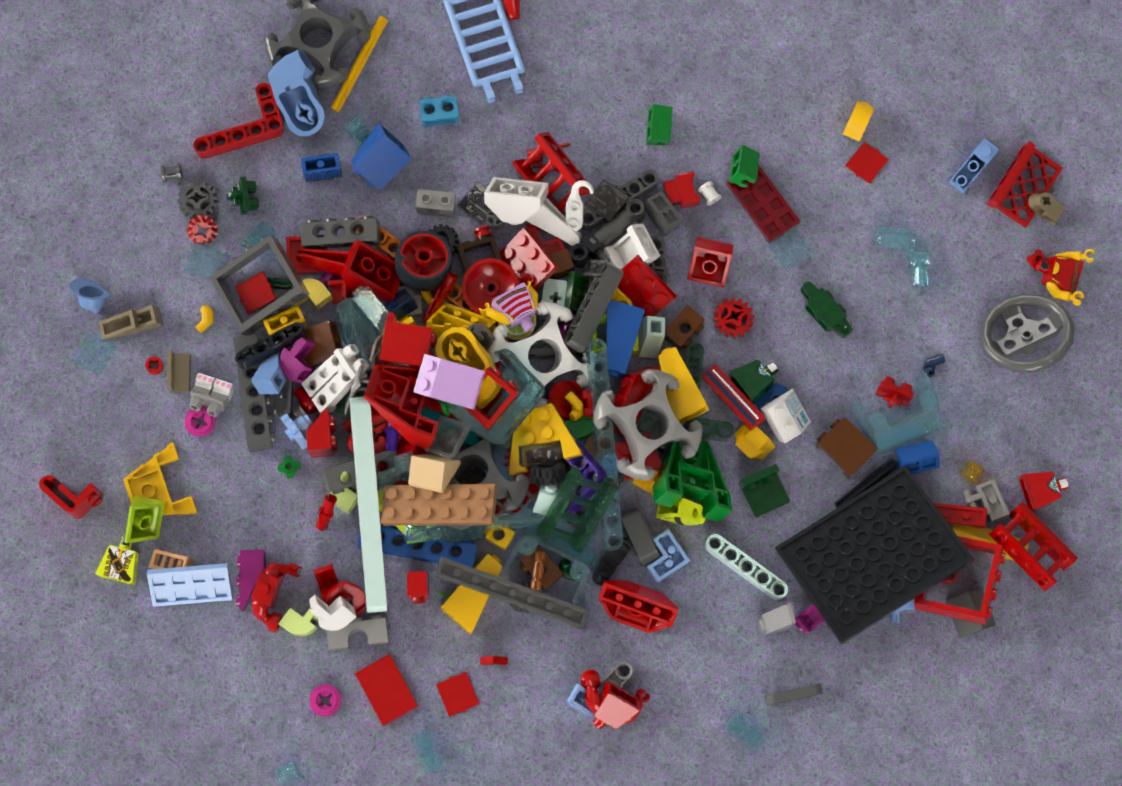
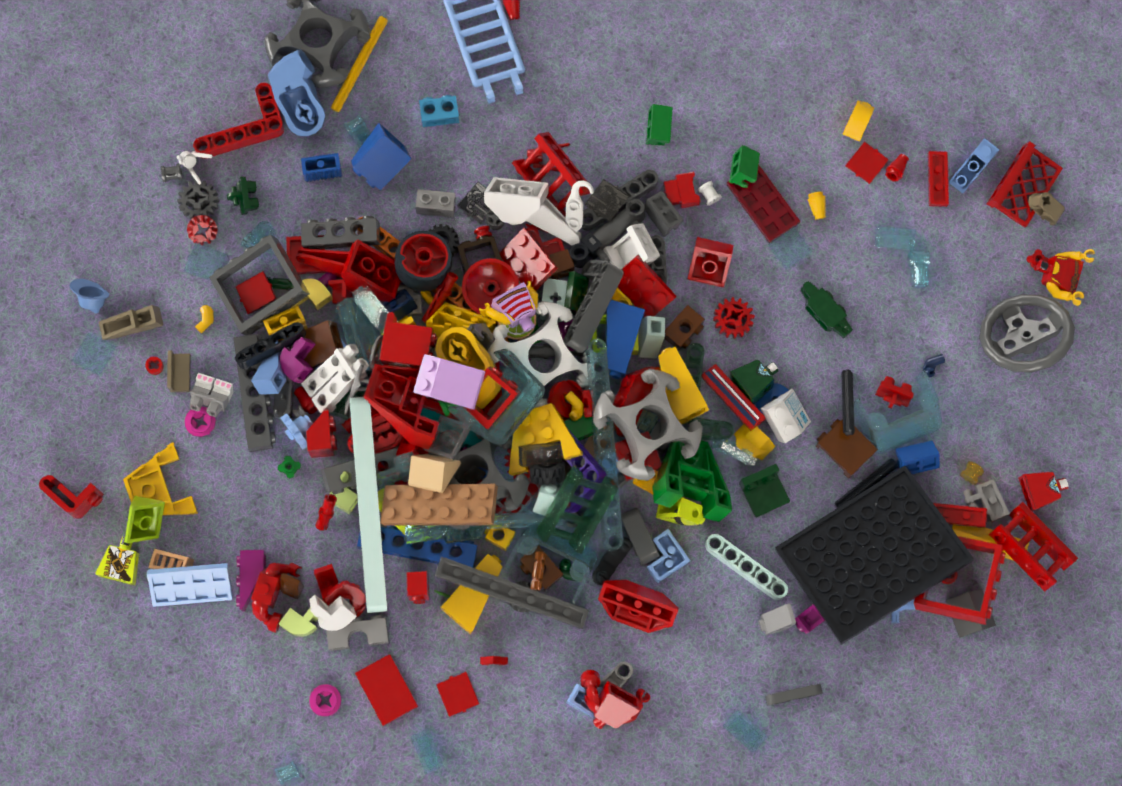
dark purple pin [385,422,400,451] -> none
none -> white plant [176,151,213,185]
none -> reddish brown slope [280,573,304,599]
none -> clear light blue plate [710,439,757,466]
none -> yellow cone [807,191,826,220]
none -> black axle [841,369,855,436]
none -> red cone [885,154,909,182]
none -> red plate [928,151,949,207]

